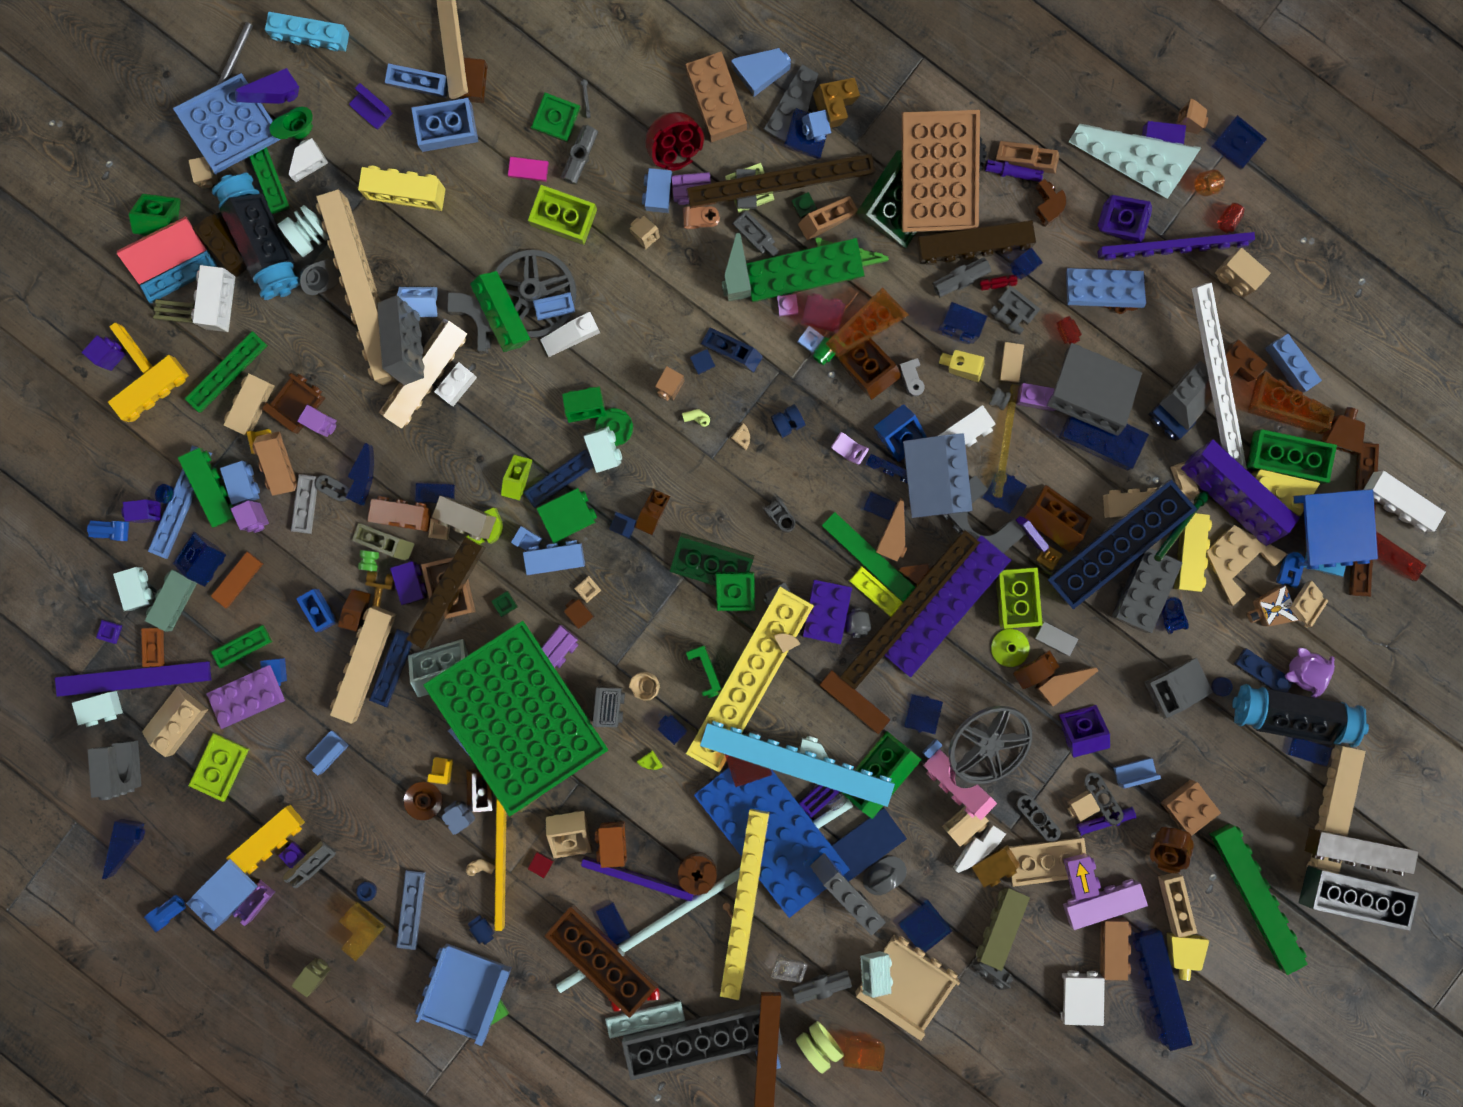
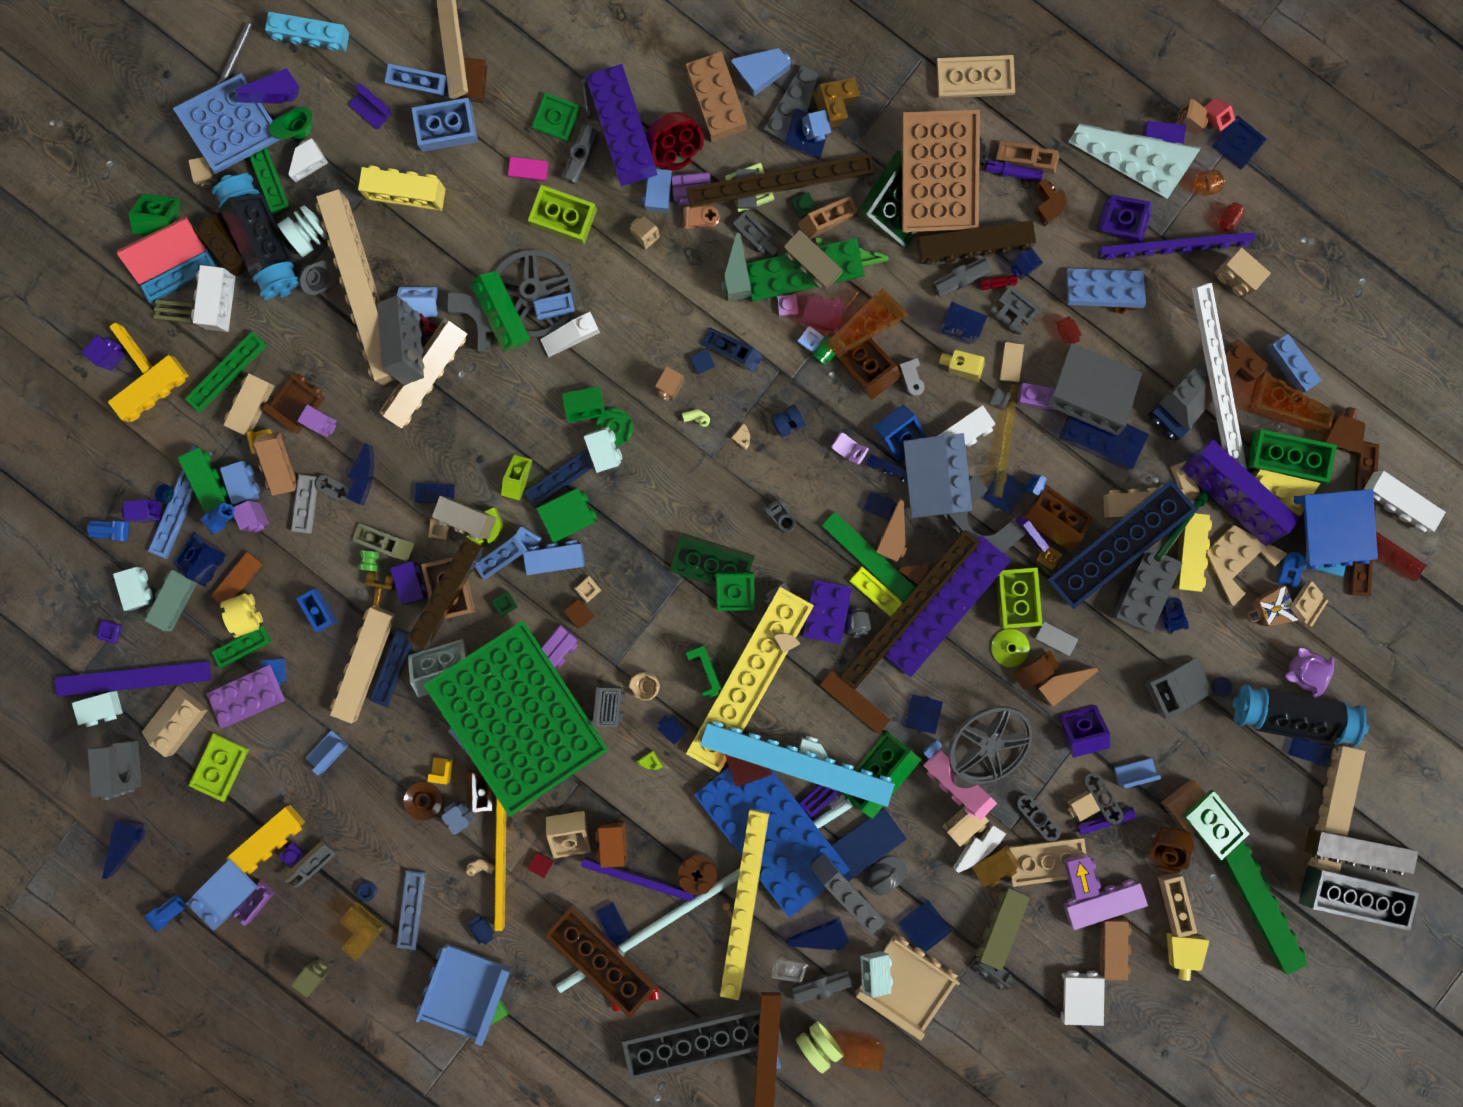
dark orange plate [141,628,164,667] -> none
reddish brown slope [338,589,371,631] -> none
wedge [367,496,432,532] -> none
white brick [434,362,477,406] -> none
light aqua tile [605,1000,685,1039] -> none
dark blue panel [609,511,637,539] -> none
reddish brown slope [635,489,671,535] -> none
clear blue brick [1133,928,1193,1051] -> none
dark blue plate [1234,648,1294,693] -> none
none -> blue piece [200,503,235,535]
none -> light yellow brick [220,594,263,638]
none -> dark red piece [419,313,437,338]
none -> medium blue tile [475,535,528,581]
none -> dark purple brick [586,64,657,186]
none -> dark tan brick [784,230,843,289]
none -> clear blue slope [786,917,849,951]
none -> tan plate [936,55,1015,98]
none -> blue plate [1024,474,1047,496]
none -> plate [1183,790,1249,860]
none -> coral brick [1204,98,1235,131]

